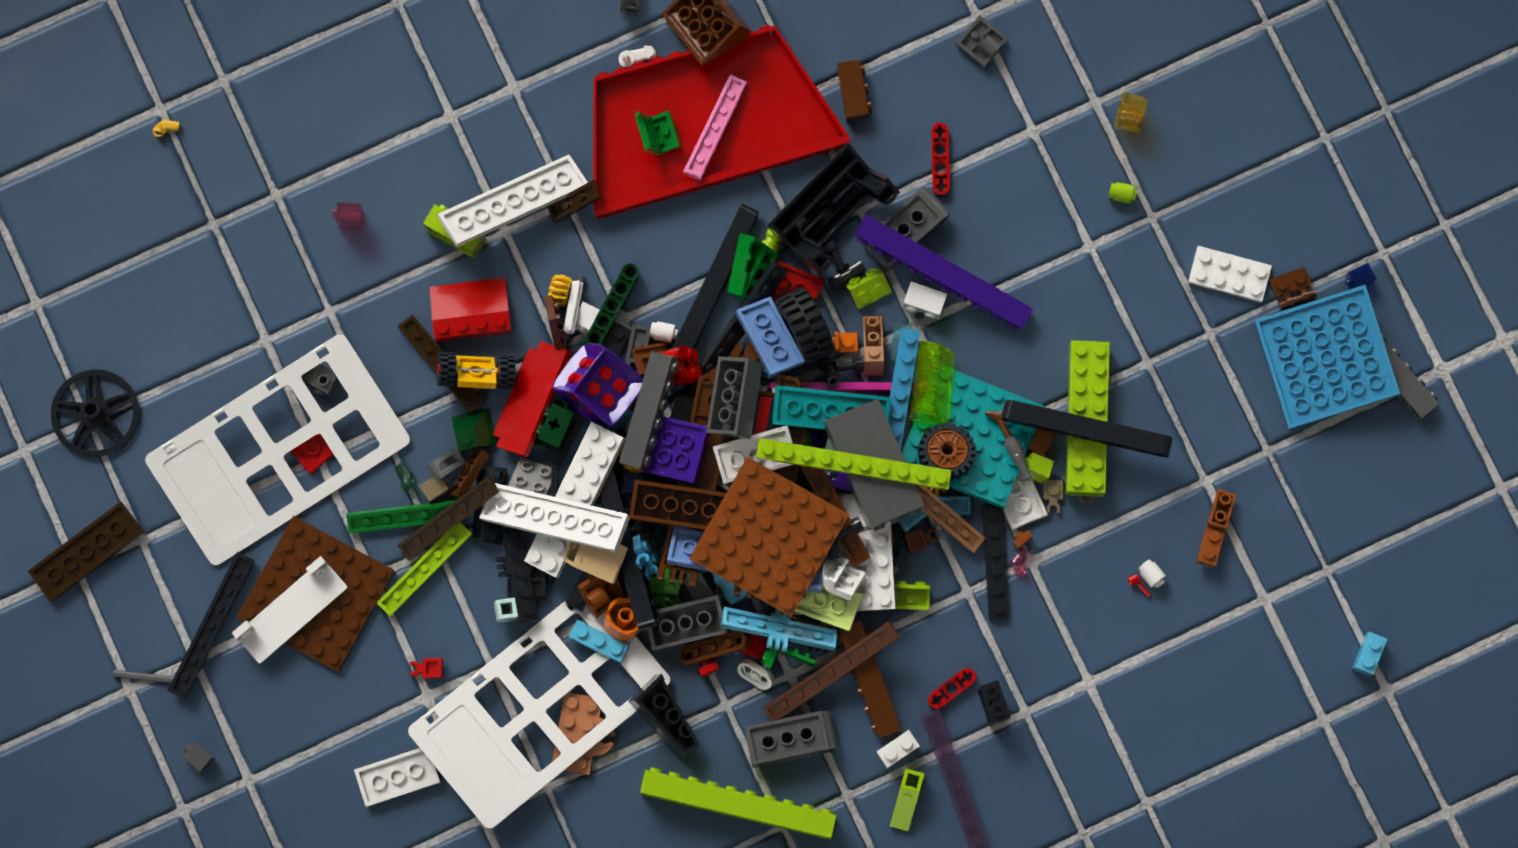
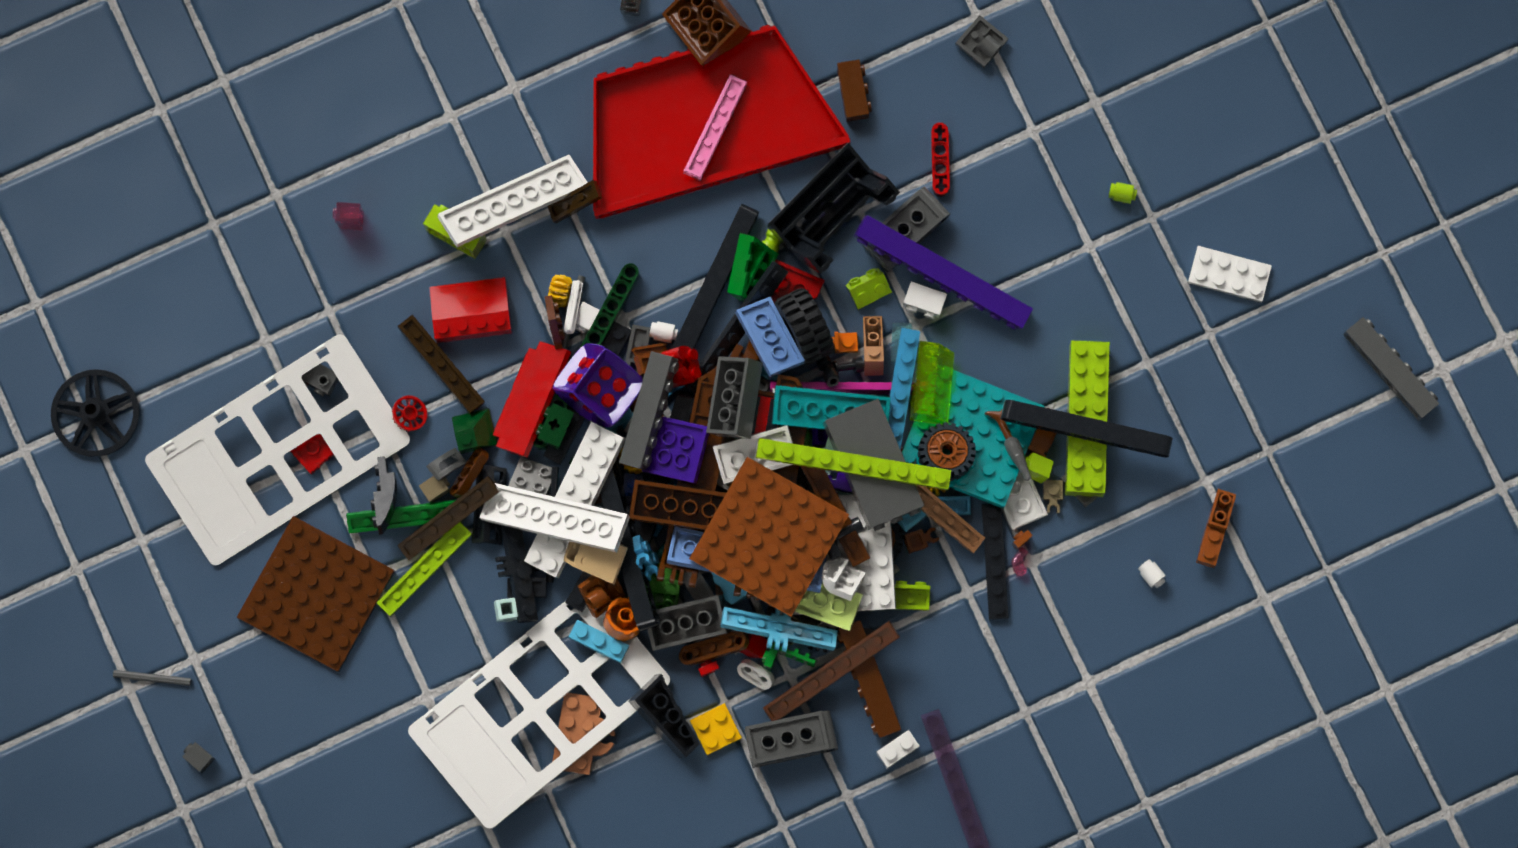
dark brown plate [28,501,145,602] -> none
yellow arm [153,120,180,137] -> none
black plate [167,552,255,700] -> none
white bracket [232,556,348,664] -> none
white plate [354,748,441,807] -> none
clear green arm [395,463,414,491] -> none
red plate [409,658,444,679] -> none
plate [437,352,516,390] -> none
white piece [618,45,656,68] -> none
green plate [635,110,681,156] -> none
lime brick [640,767,836,840] -> none
black bar [823,241,866,290] -> none
lime slope [890,768,925,831] -> none
red beam [927,668,976,710] -> none
black window [977,680,1011,727] -> none
clear yellow brick [1113,92,1148,135] -> none
red hand [1127,575,1151,597] -> none
dark azure plate [1255,285,1401,429] -> none
reddish brown plate [1268,266,1317,310] -> none
clear blue brick [1345,263,1377,289] -> none
medium azure brick [1352,632,1387,677] -> none
none -> slope [371,456,397,535]
none -> red wheel [392,395,427,432]
none -> yellow plate [690,703,742,755]

